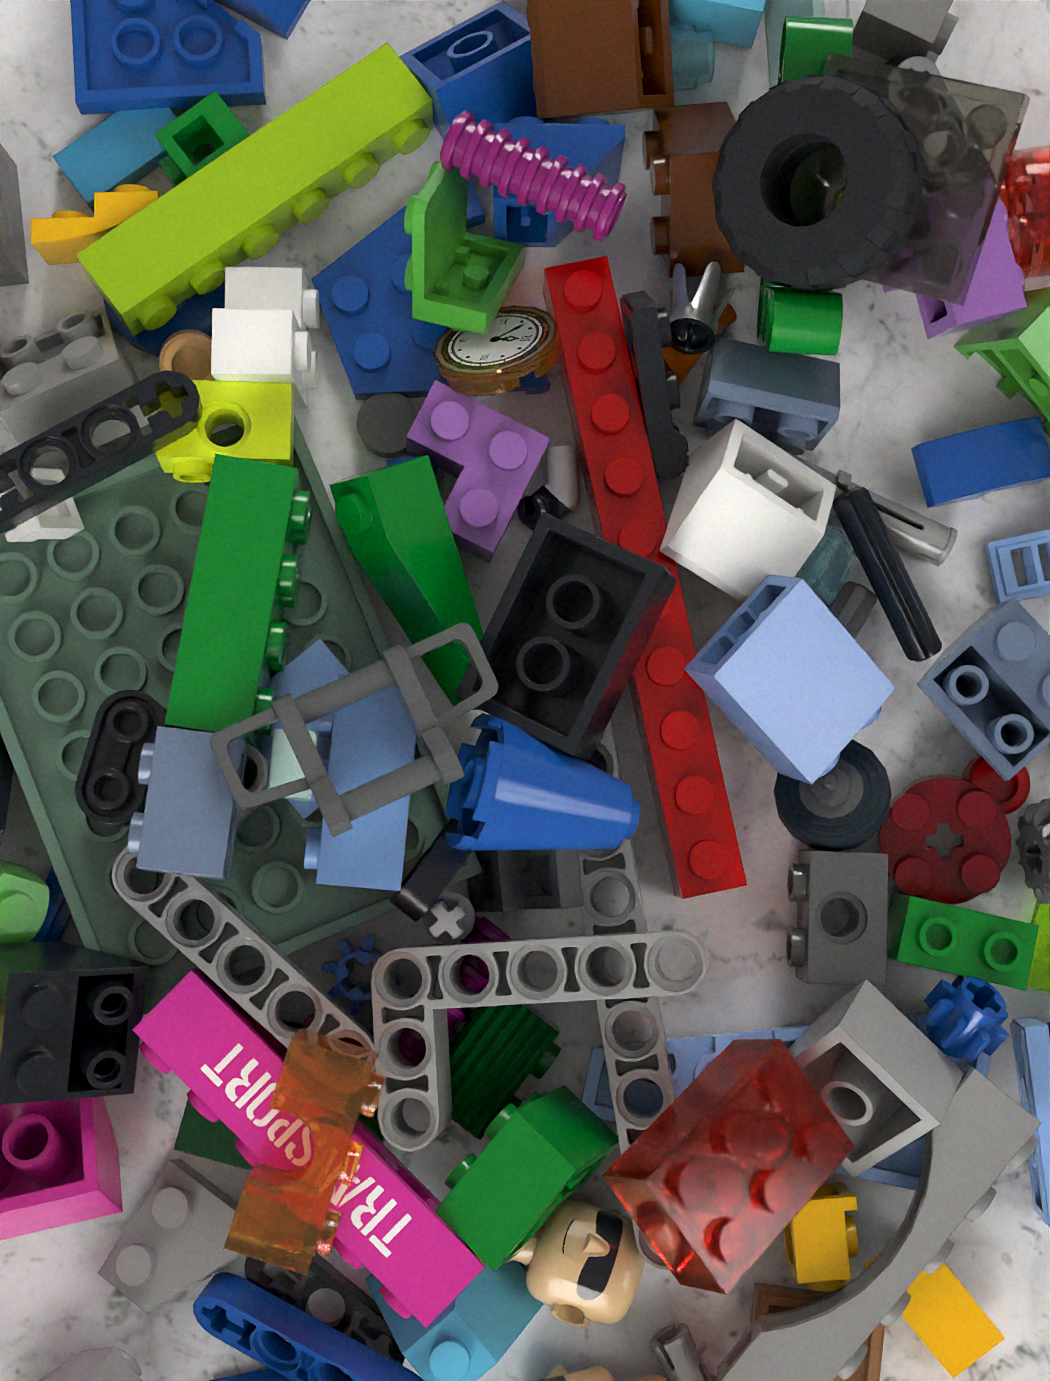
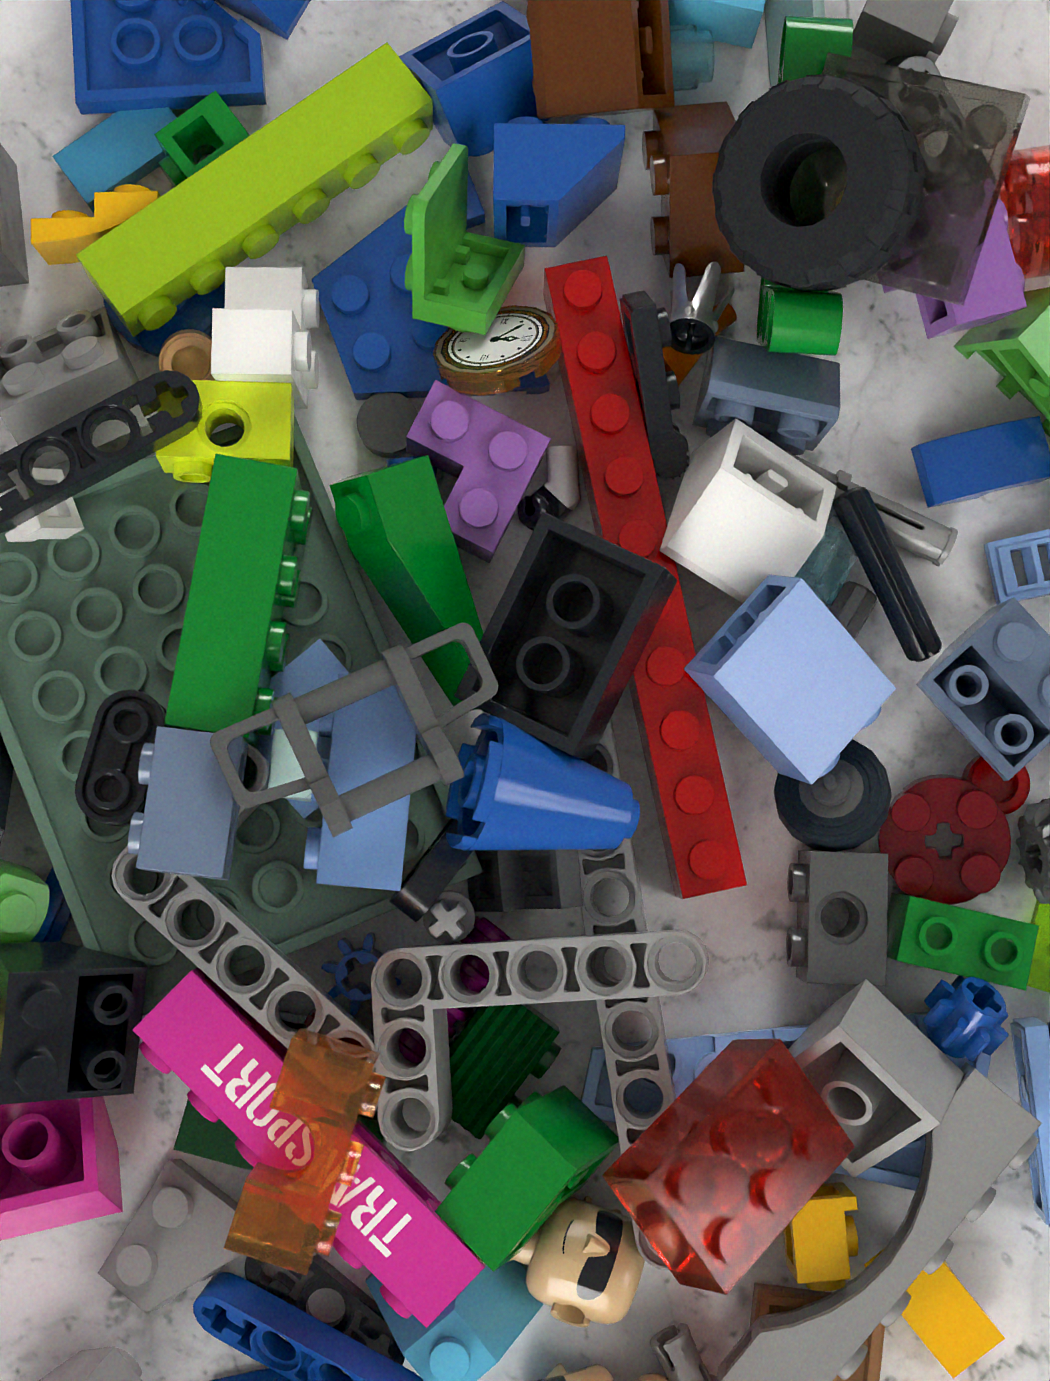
magenta piece [440,110,627,241] -> none

